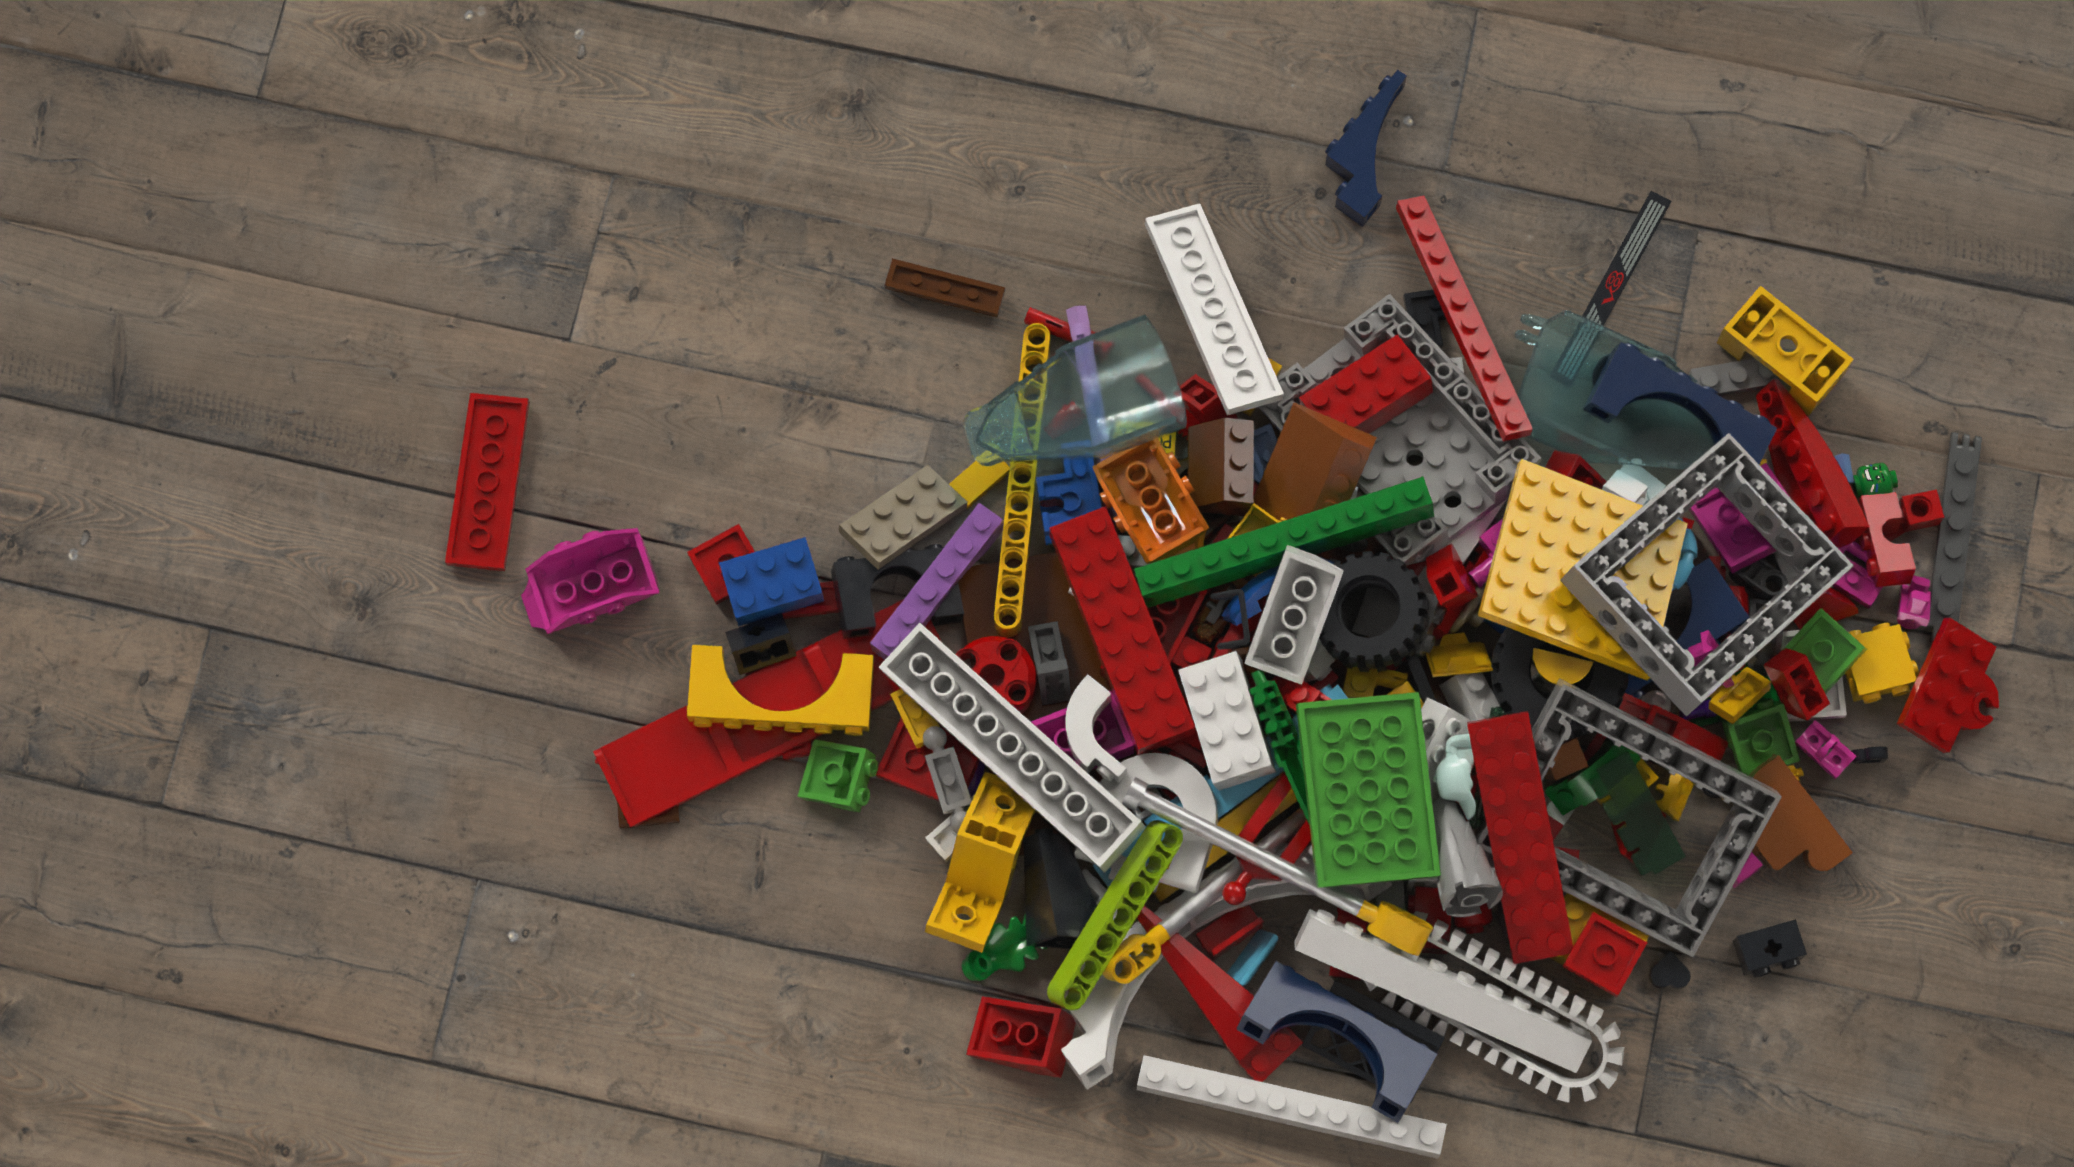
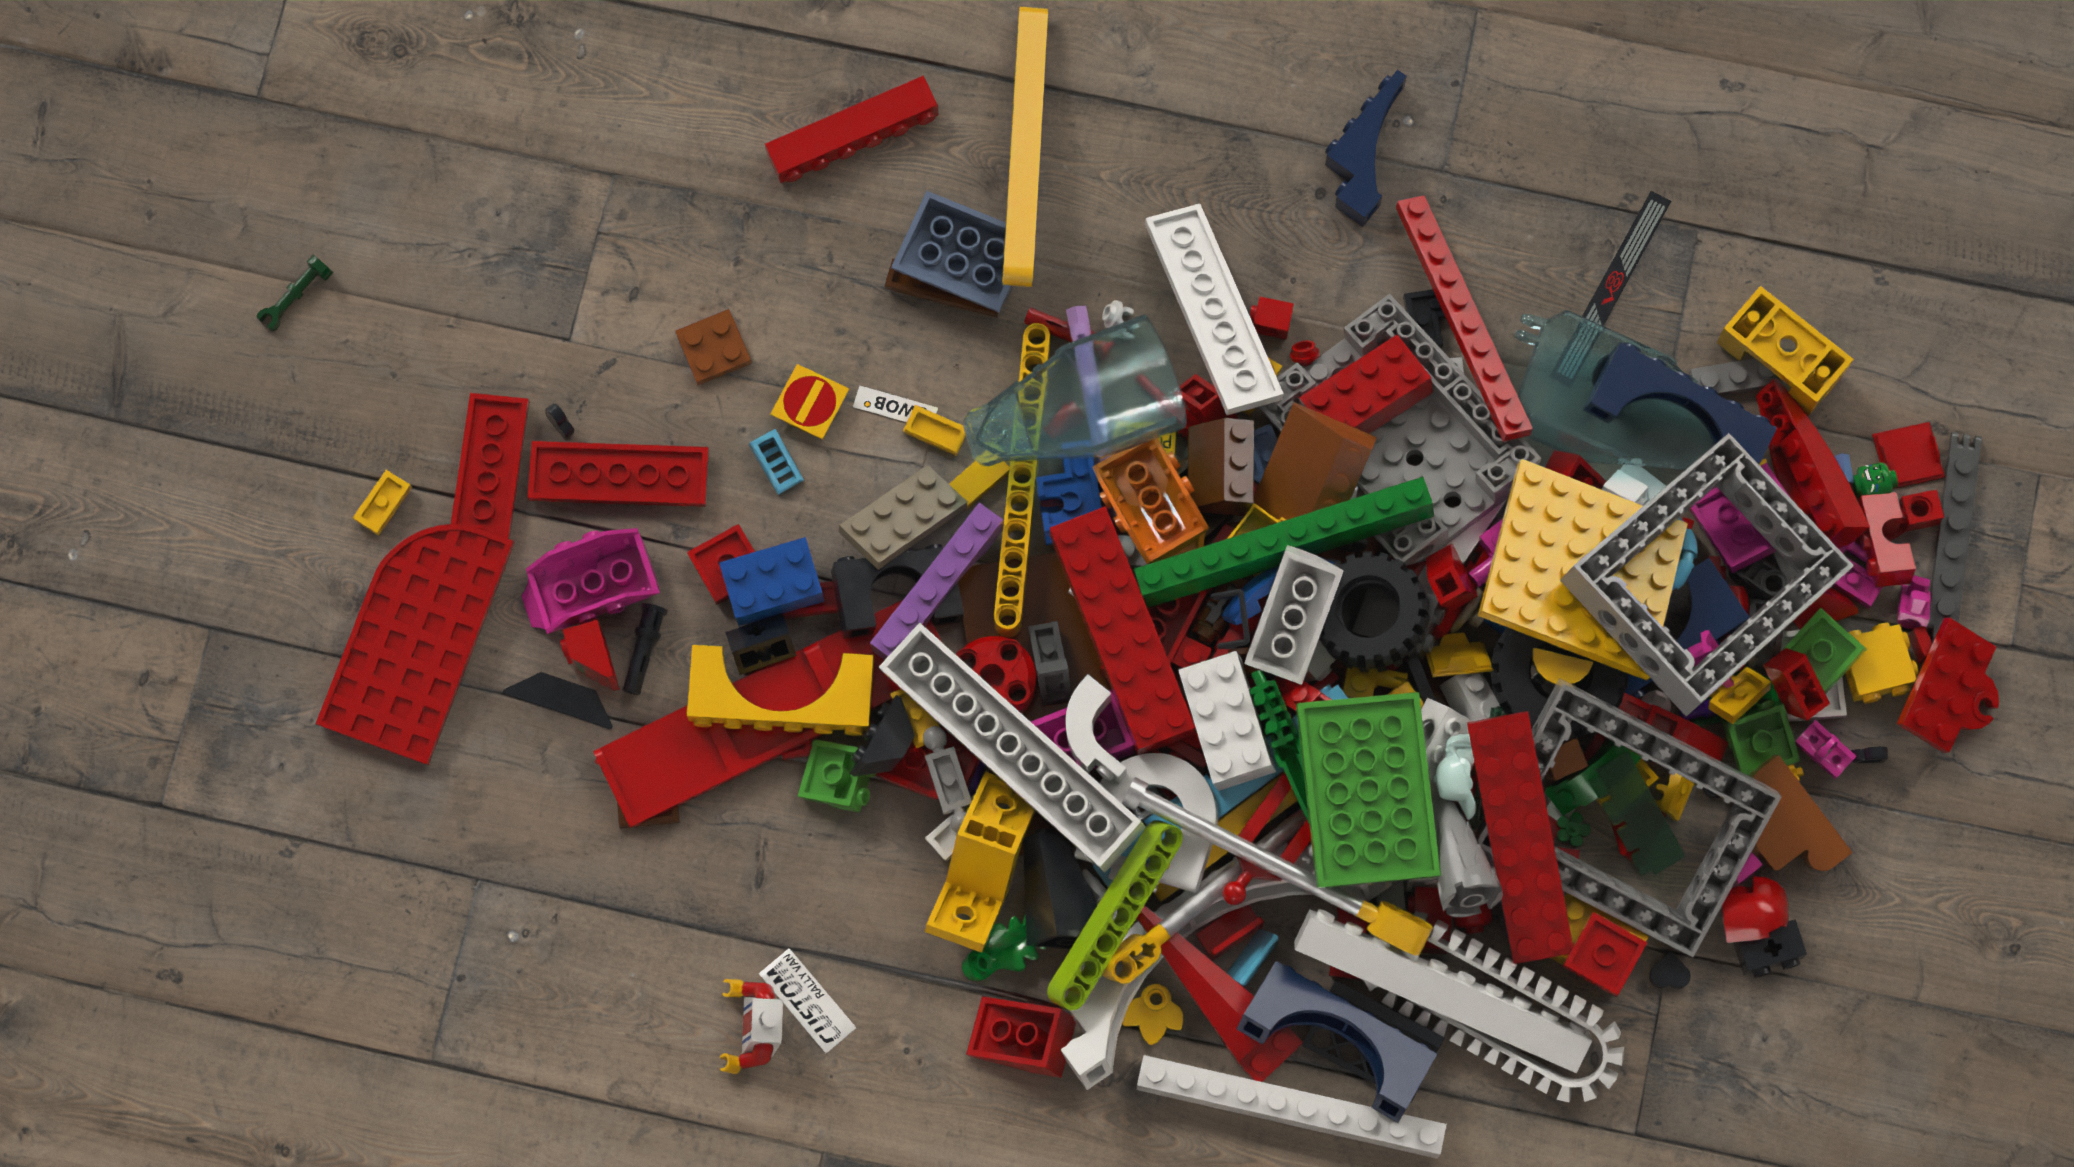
none -> dark green piece [257,254,333,332]
none -> red plate [315,524,515,766]
none -> yellow plate [353,470,412,536]
none -> black sticker [502,672,613,729]
none -> red plate [528,441,709,507]
none -> black tile [545,403,575,439]
none -> red slope [560,620,620,691]
none -> black pin [622,603,668,695]
none -> dark orange plate [675,309,752,385]
none -> torso [720,979,783,1074]
none -> medium azure slope [748,429,804,495]
none -> white sticker [759,949,856,1053]
none -> red brick [765,75,939,184]
none -> piece [770,364,850,440]
none -> black slope [850,695,915,777]
none -> white sticker [853,386,938,422]
none -> sand blue slope [891,191,1014,313]
none -> yellow tile [903,405,969,456]
none -> yellow beam [1002,7,1048,287]
none -> white plate [1102,300,1134,331]
none -> yellow plate [1122,984,1183,1045]
none -> red brick [1249,296,1294,340]
none -> red plate [1290,340,1320,366]
none -> green plant [1556,812,1591,847]
none -> red brick [1722,876,1789,943]
none -> red piece [1872,422,1945,489]
none -> red tile [1908,626,1932,663]

